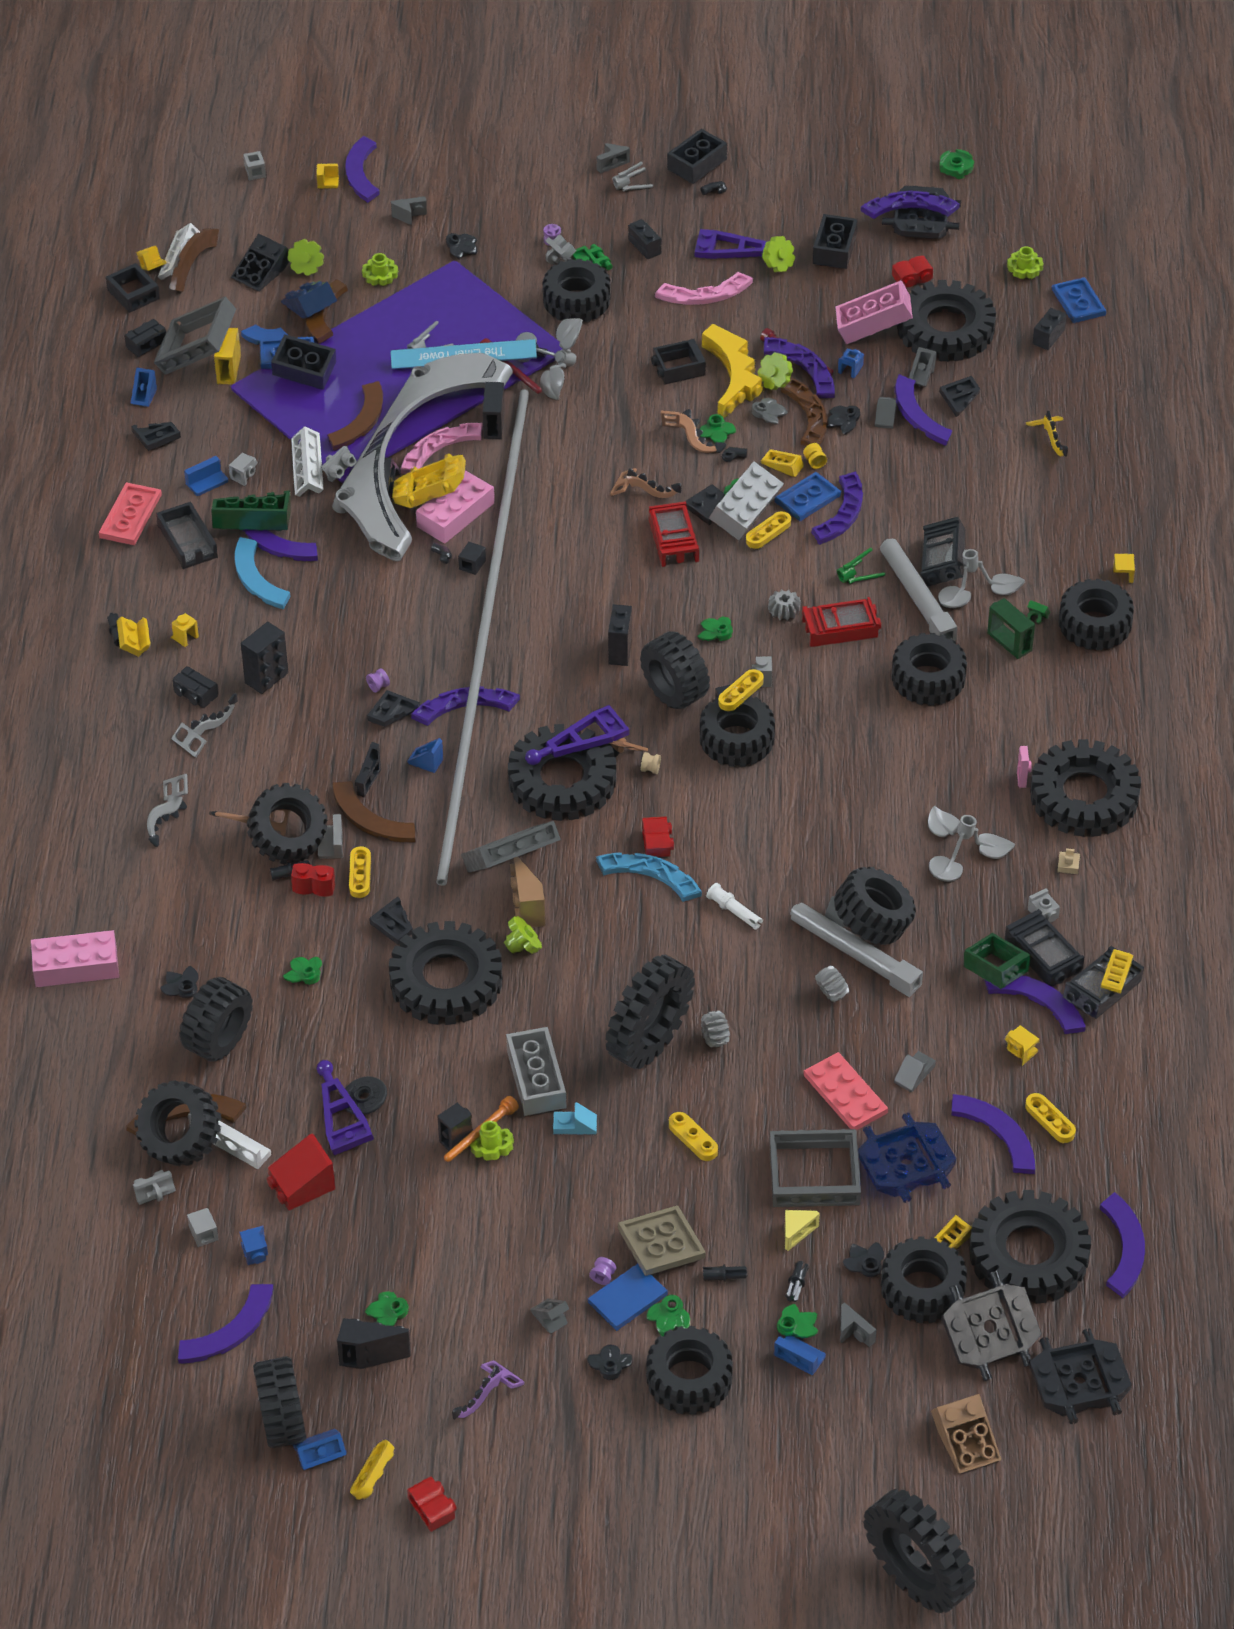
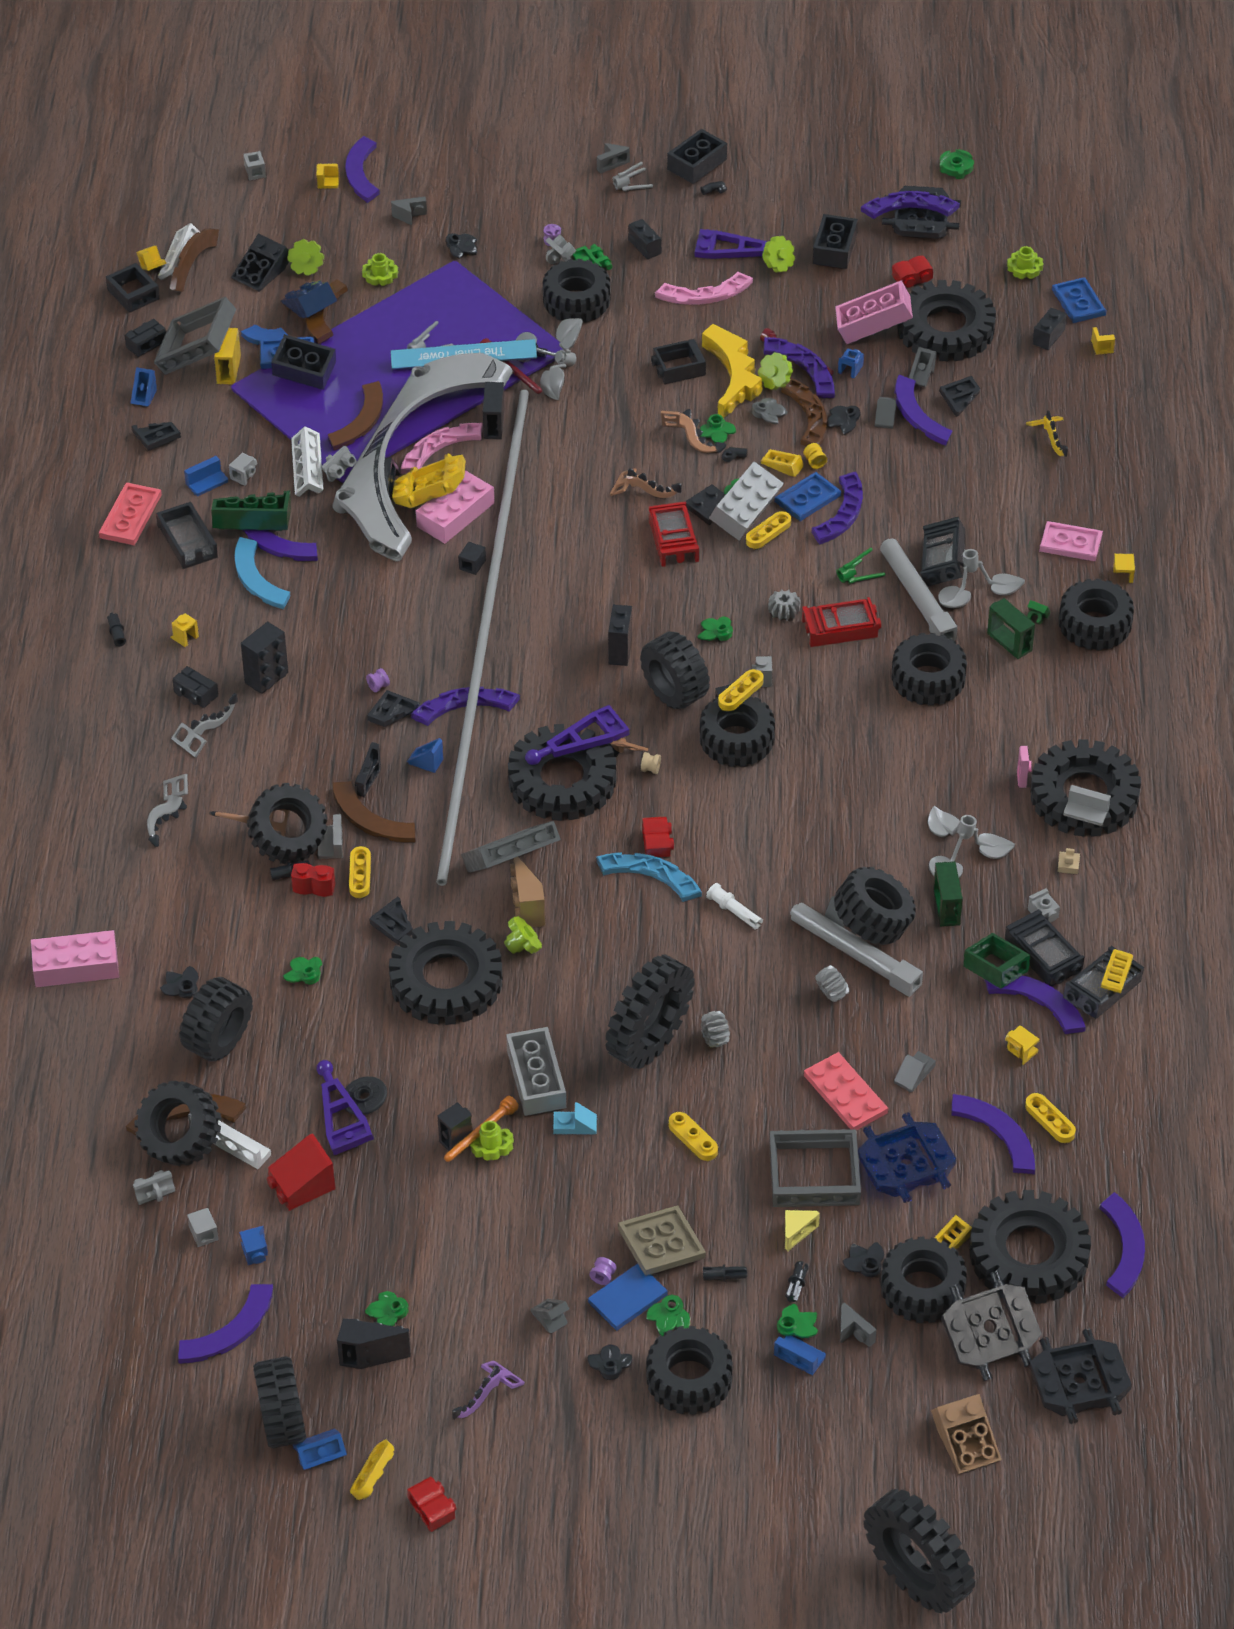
yellow bracket [117,616,150,657] -> none
black arm [431,543,452,564] -> none
none -> dark green window [933,861,963,927]
none -> bright pink tile [1040,521,1103,561]
none -> light grey panel [1064,785,1111,826]
none -> yellow panel [1091,327,1115,355]

